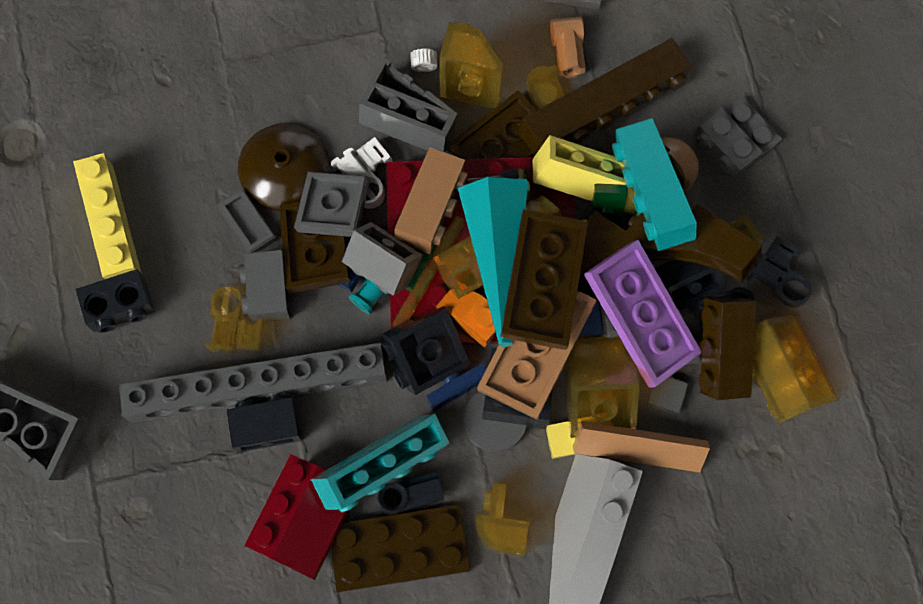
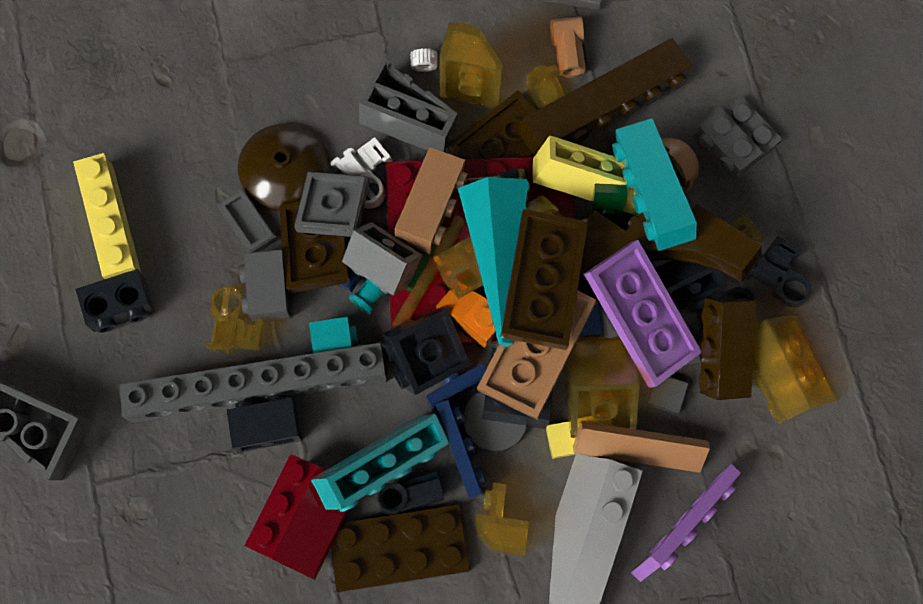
none -> teal brick [309,317,359,353]
none -> dark blue plate [436,400,488,499]
none -> medium lavender wing [631,464,741,582]

